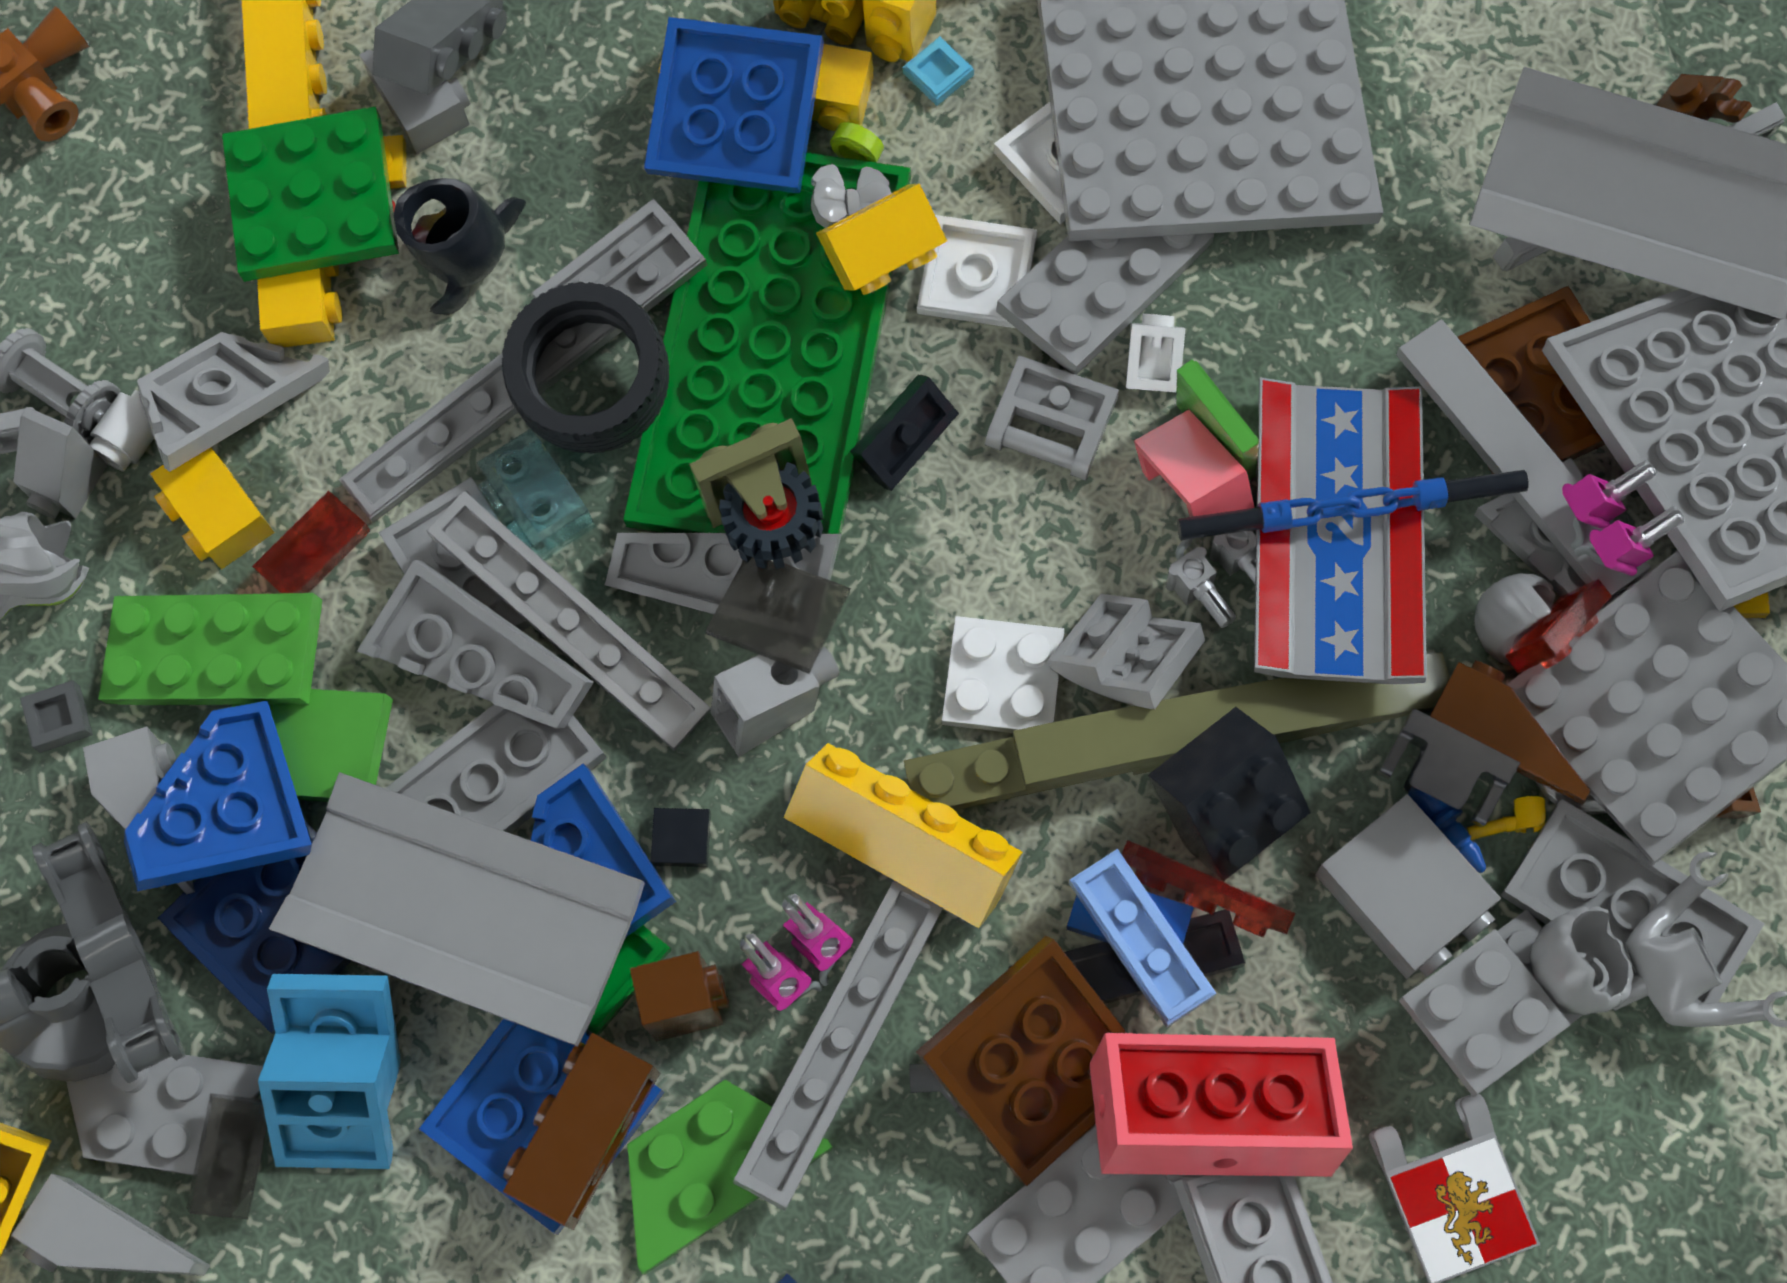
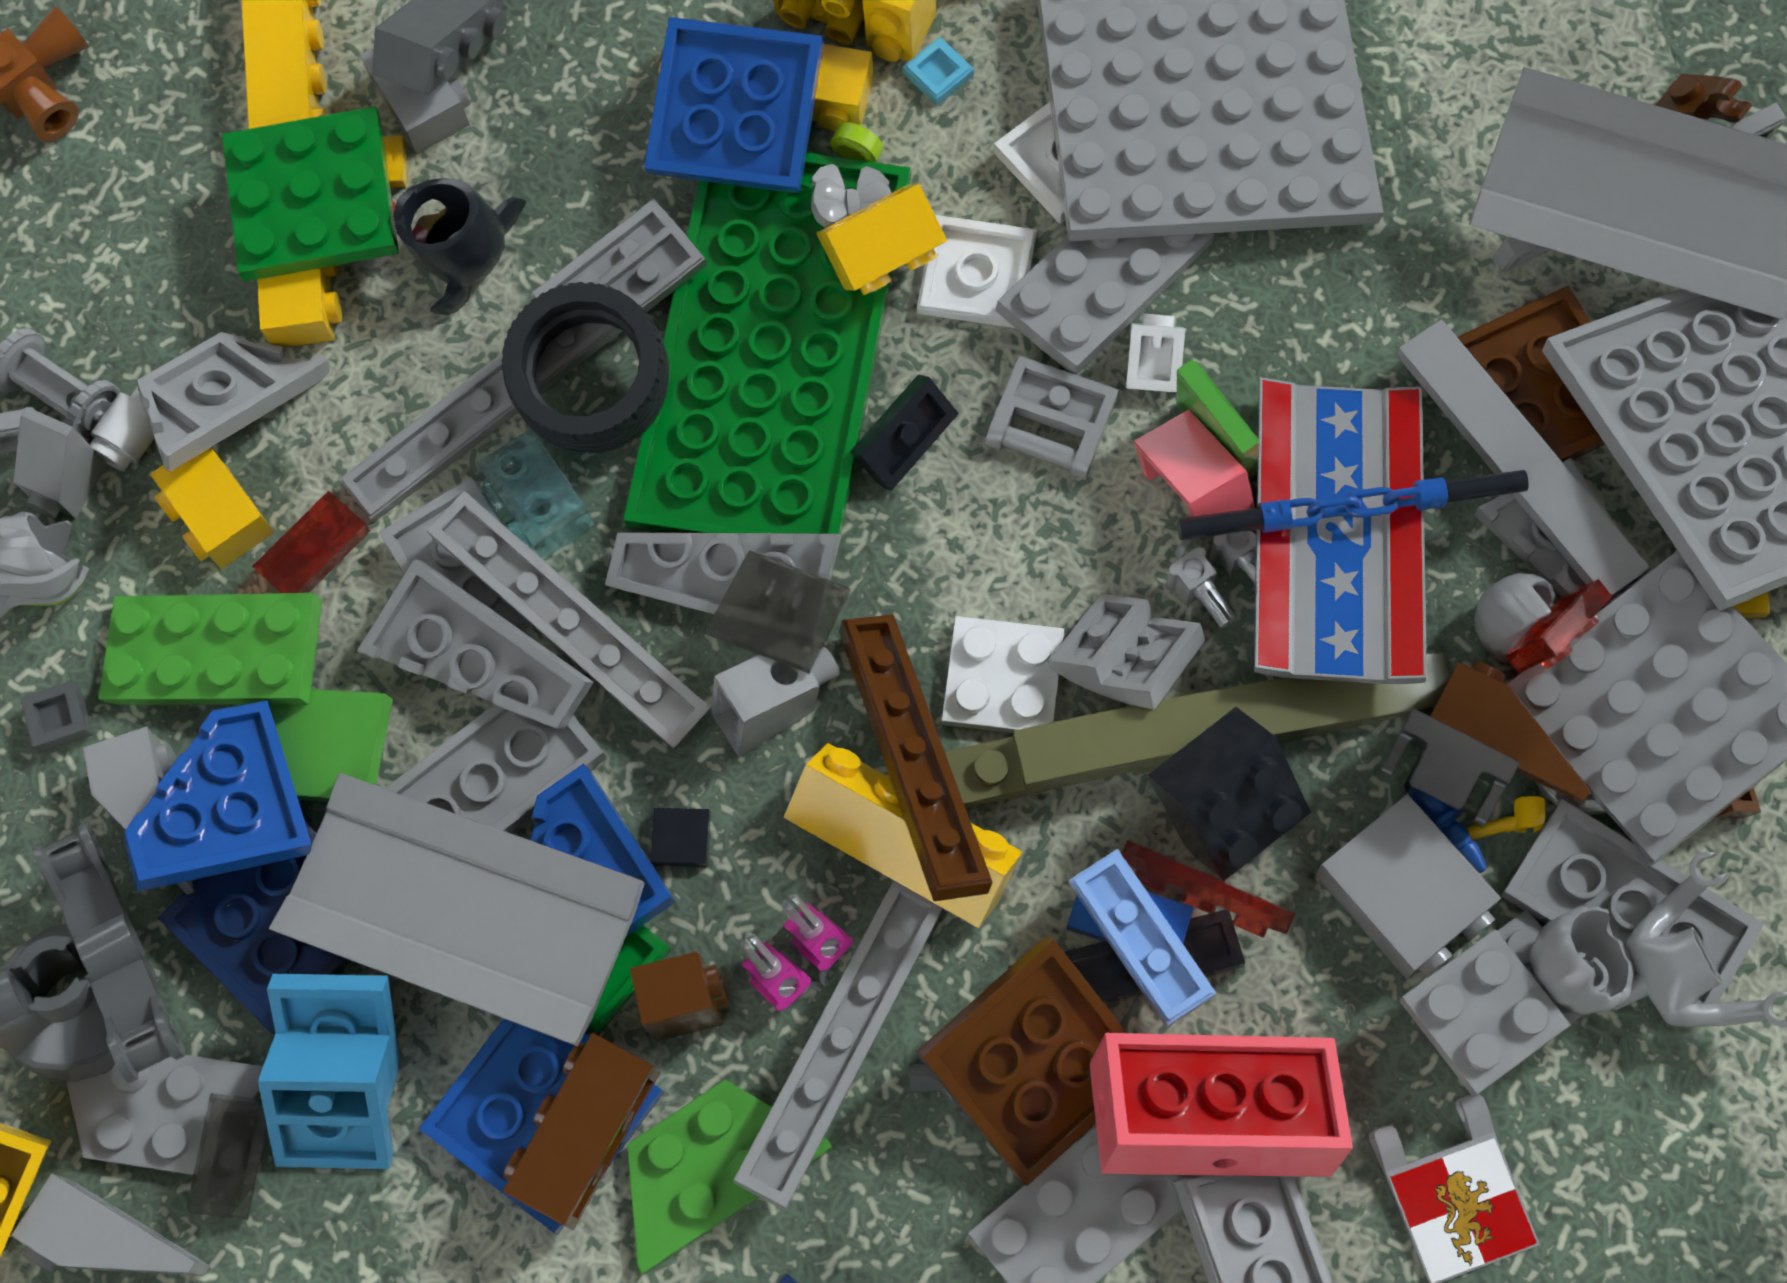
plate [690,418,824,569] -> none
dark pink piece [1562,460,1685,576] -> none
none -> reddish brown tile [839,614,993,902]

